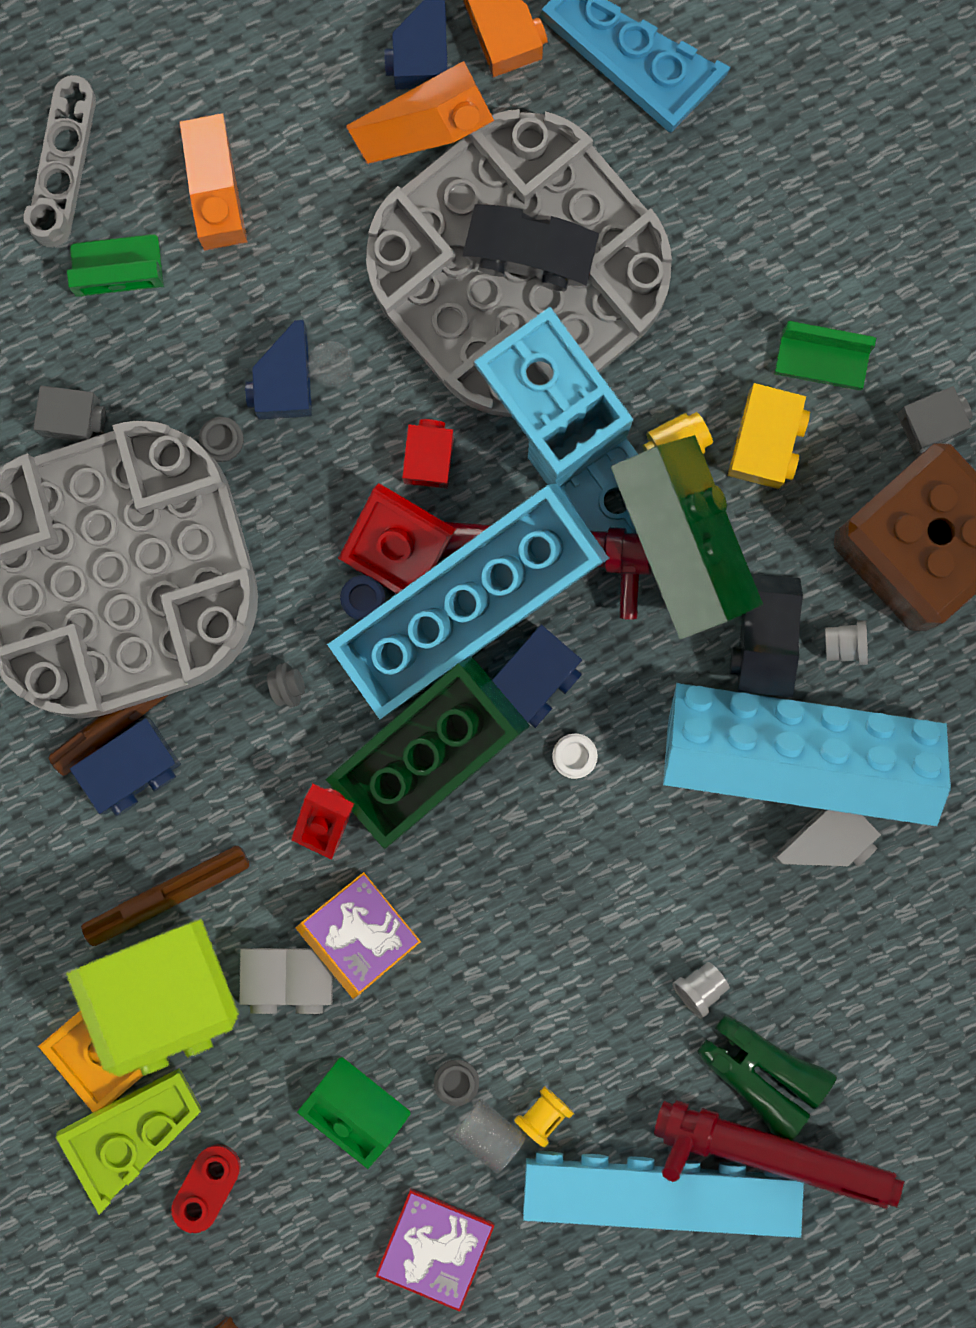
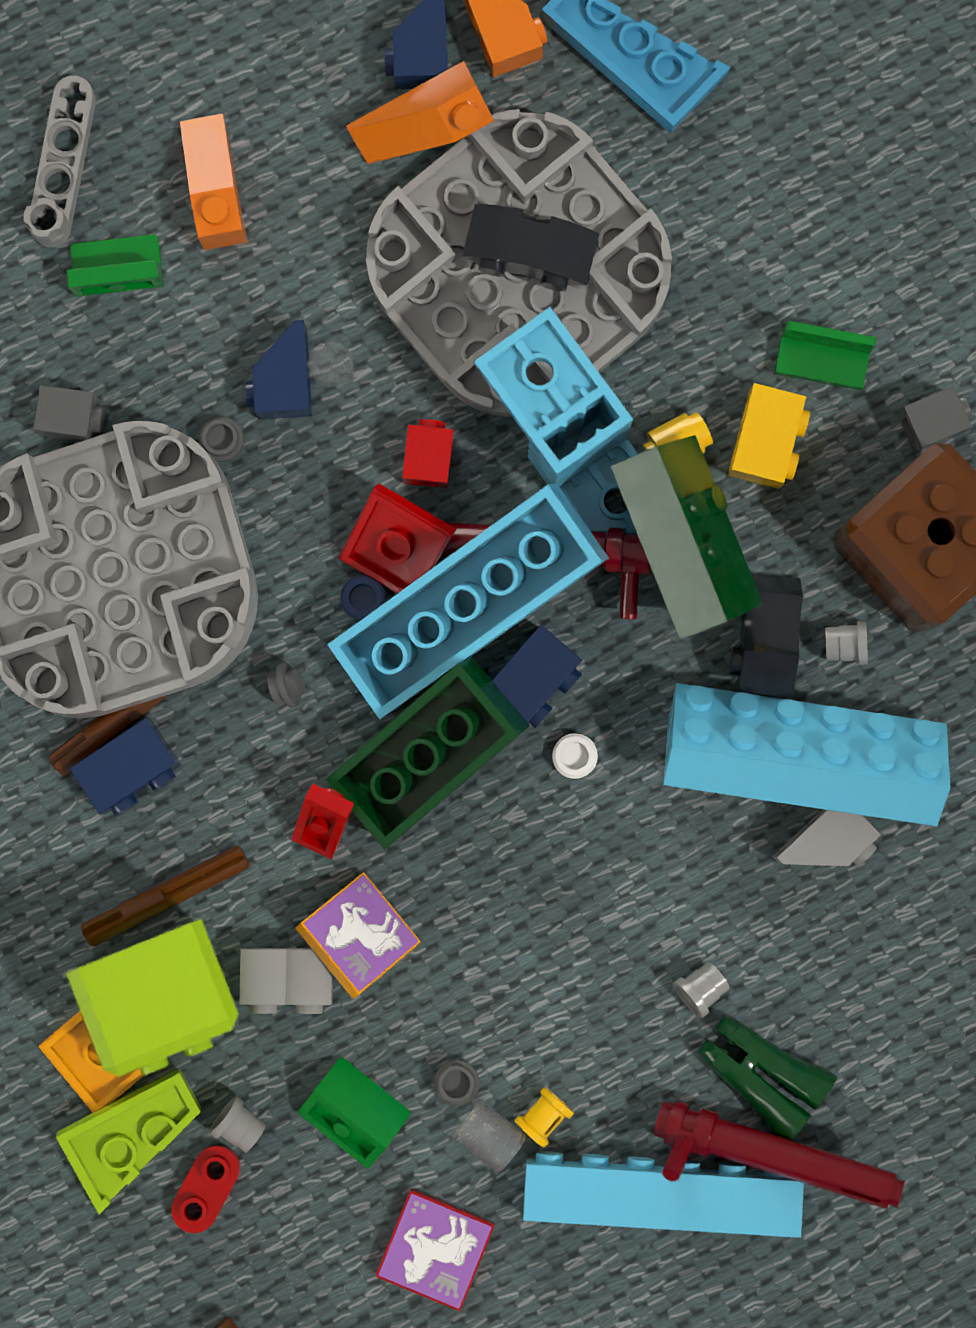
none -> light grey piece [209,1095,266,1153]

